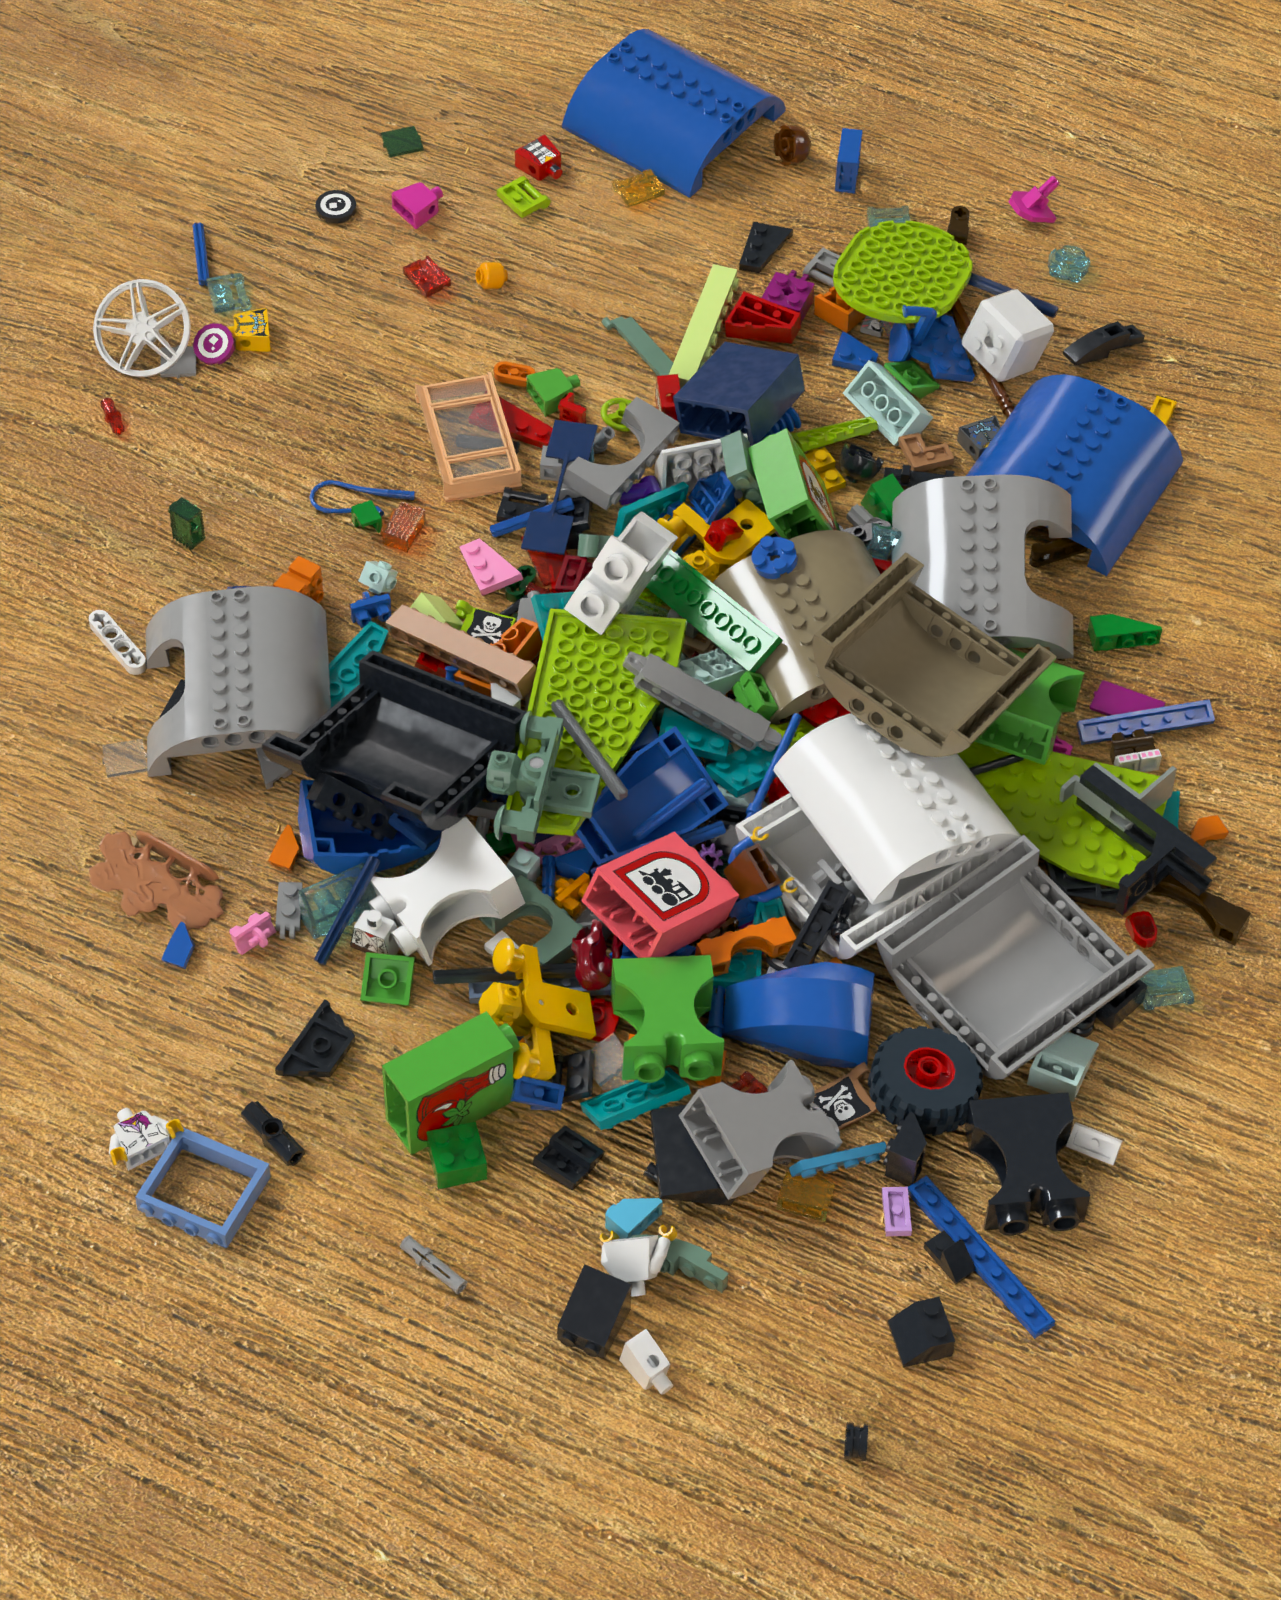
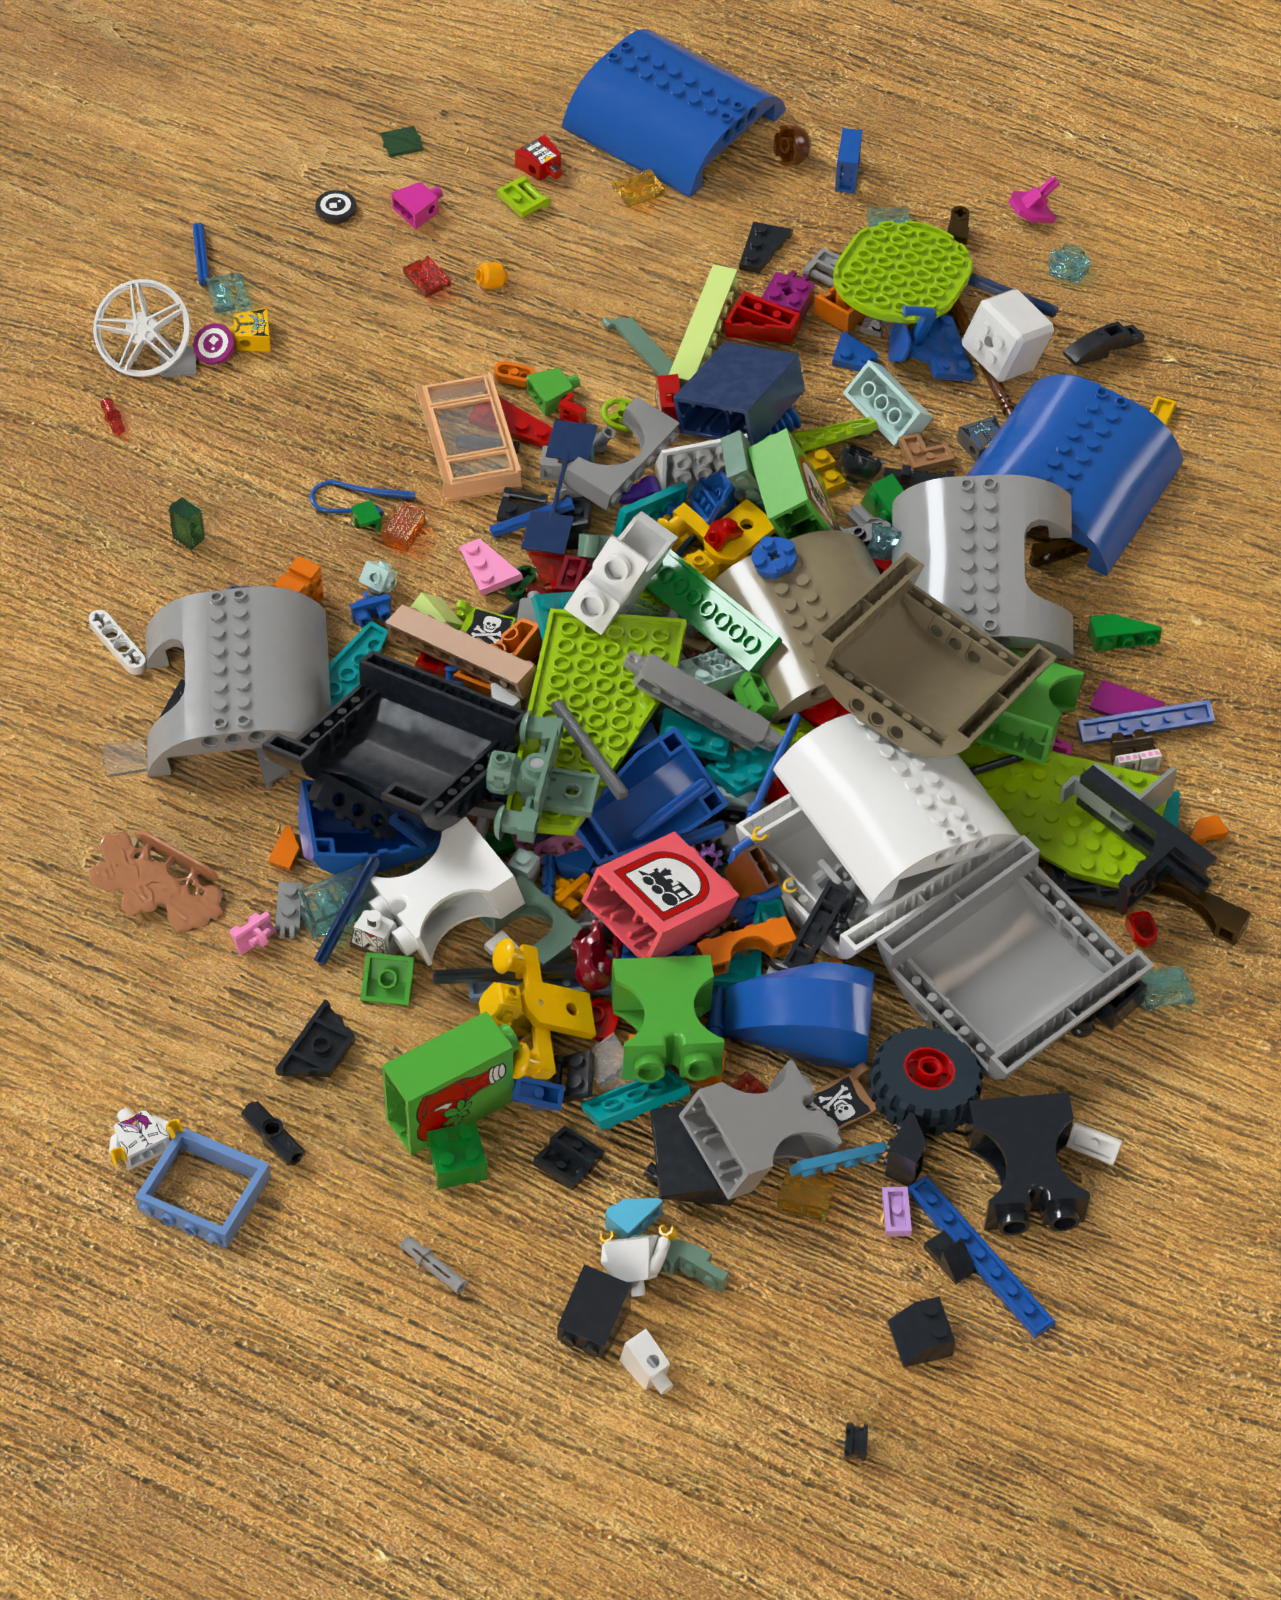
blue slope [161,922,195,969] -> none
bright green slope [884,360,940,399] -> none
light aqua slope [1027,1032,1099,1102] -> none

